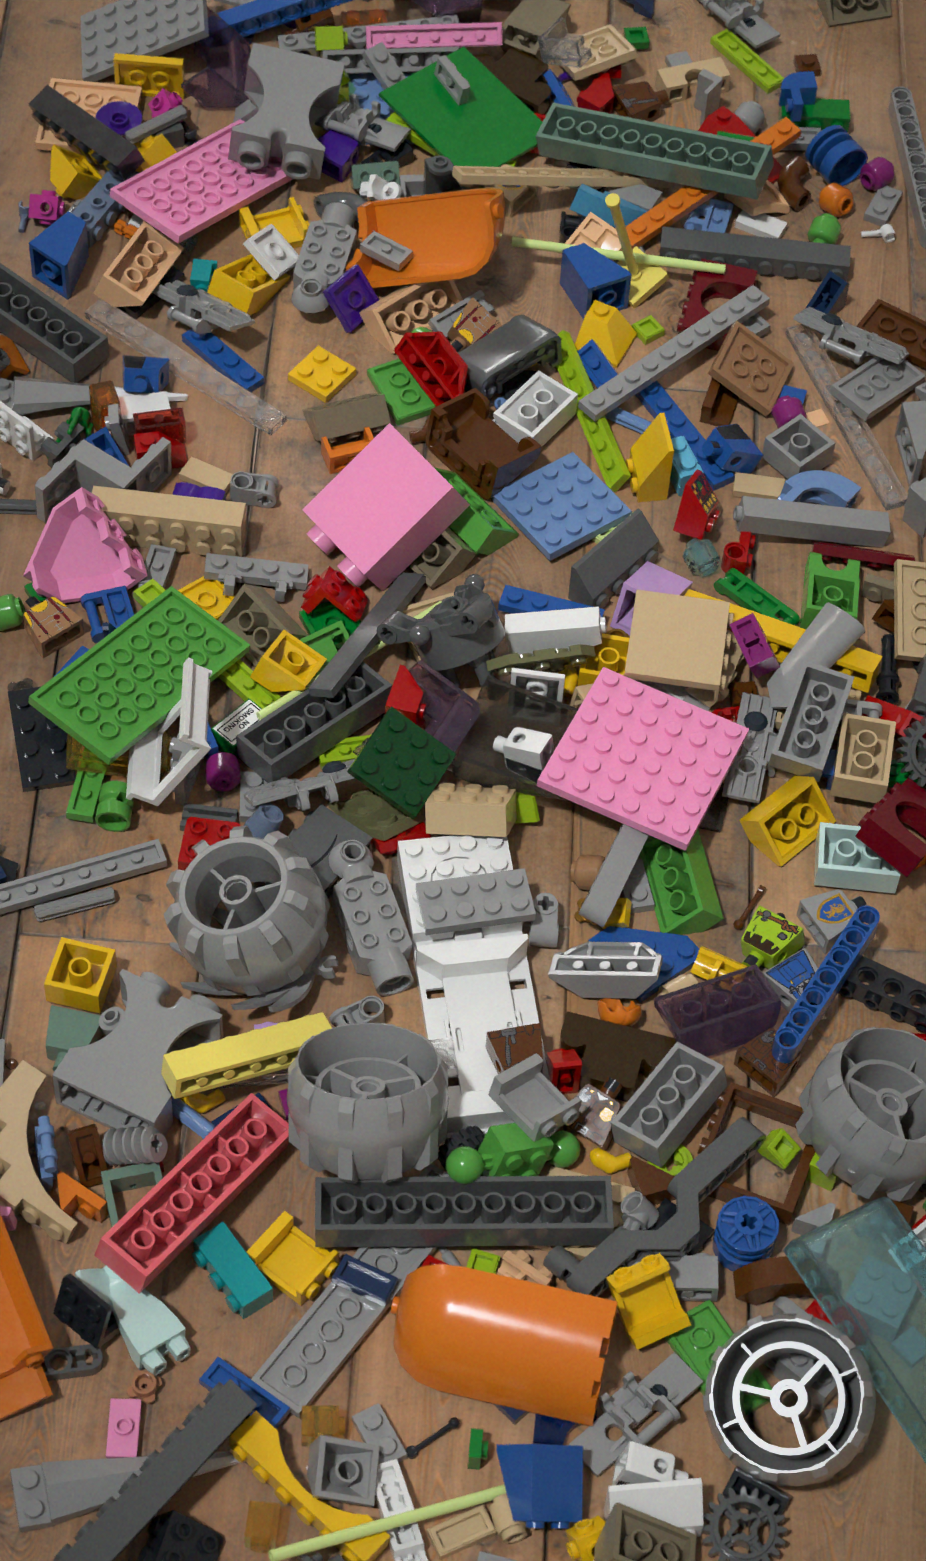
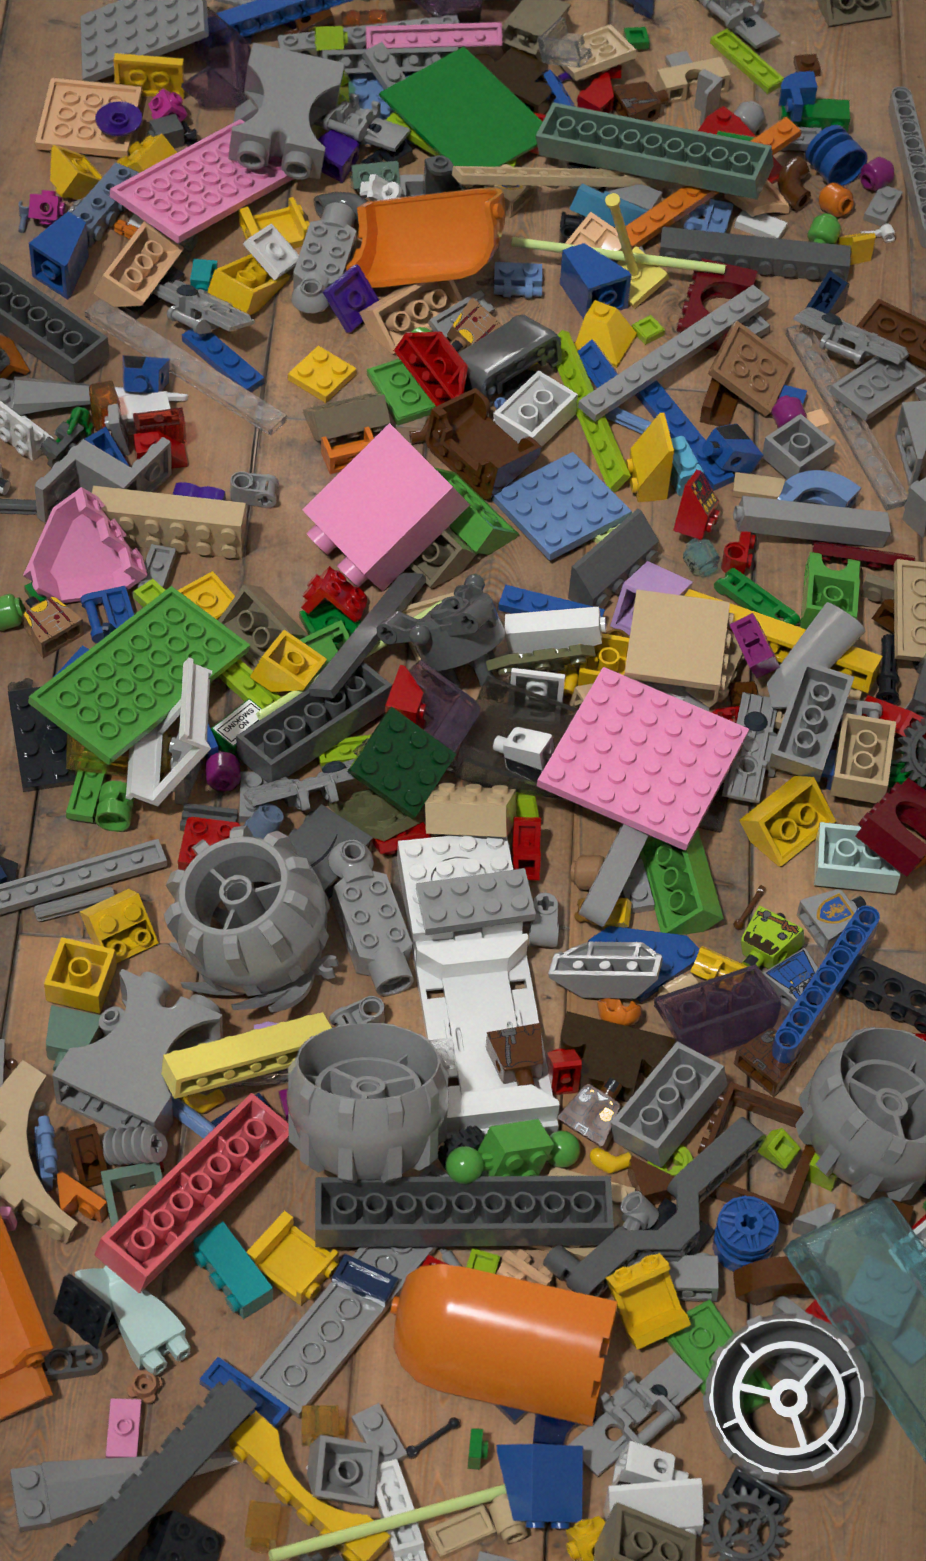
black brick [28,85,145,180] -> none
light grey axle [125,105,187,144] -> none
tan tile [179,457,233,494] -> none
light grey hinge [204,553,309,602] -> none
light grey plate [360,231,413,271] -> none
light grey plate [434,55,470,105] -> none
light grey panel [488,1053,582,1142] -> none
none -> yellow slope [80,889,159,963]
none -> medium blue plate [494,262,542,299]
none -> red brick [512,817,541,880]
none -> yellow slope [837,233,876,265]

